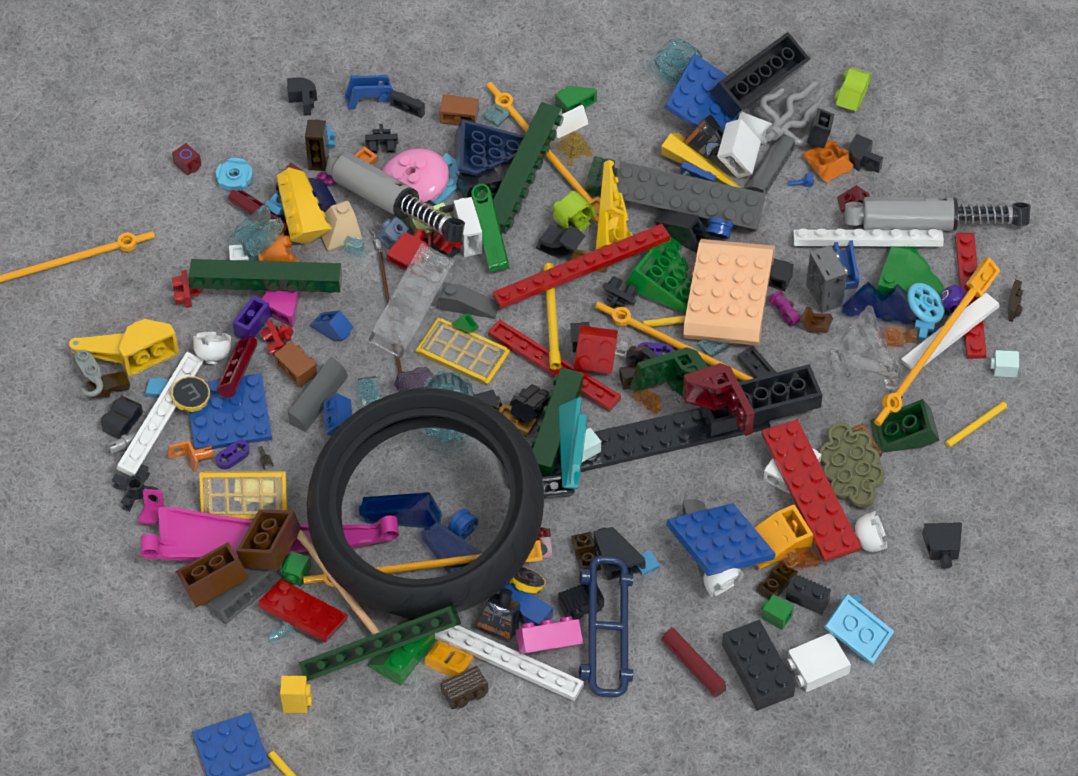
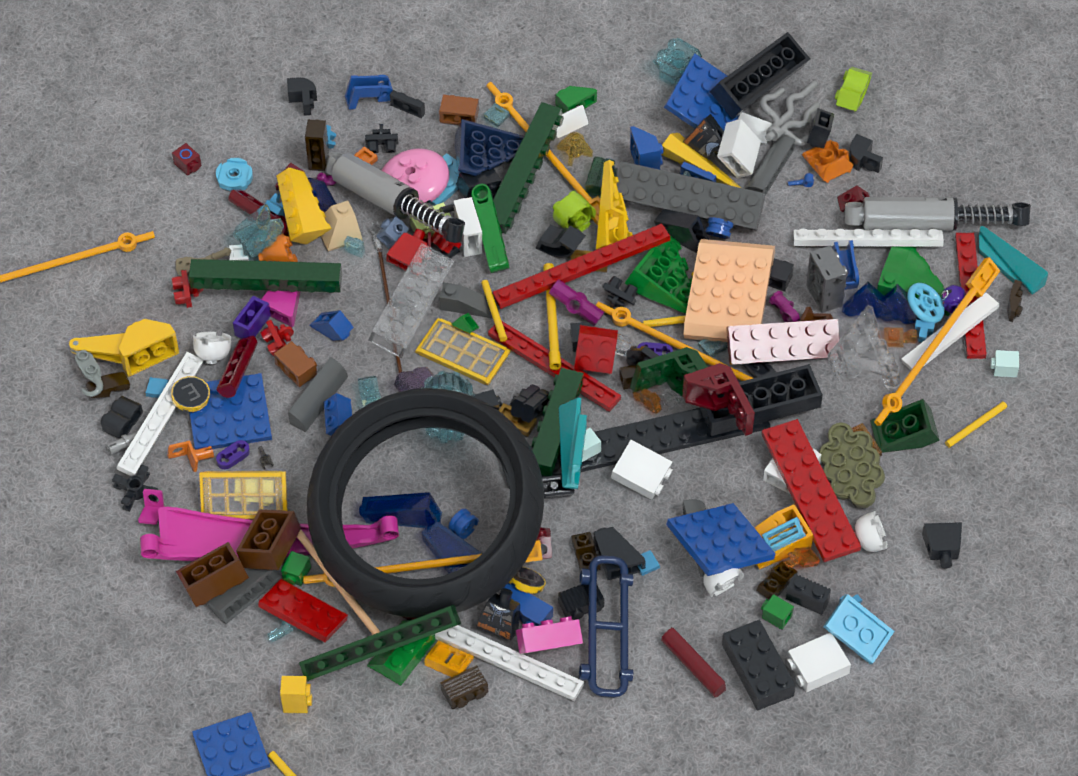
none -> dark tan piece [176,248,232,276]
none -> yellow bar [481,280,507,342]
none -> magenta piece [549,279,604,326]
none -> white brick [611,440,673,500]
none -> blue slope [630,126,663,170]
none -> plate [726,319,841,365]
none -> medium azure tile [762,517,806,552]
none -> teal wedge [978,226,1048,295]

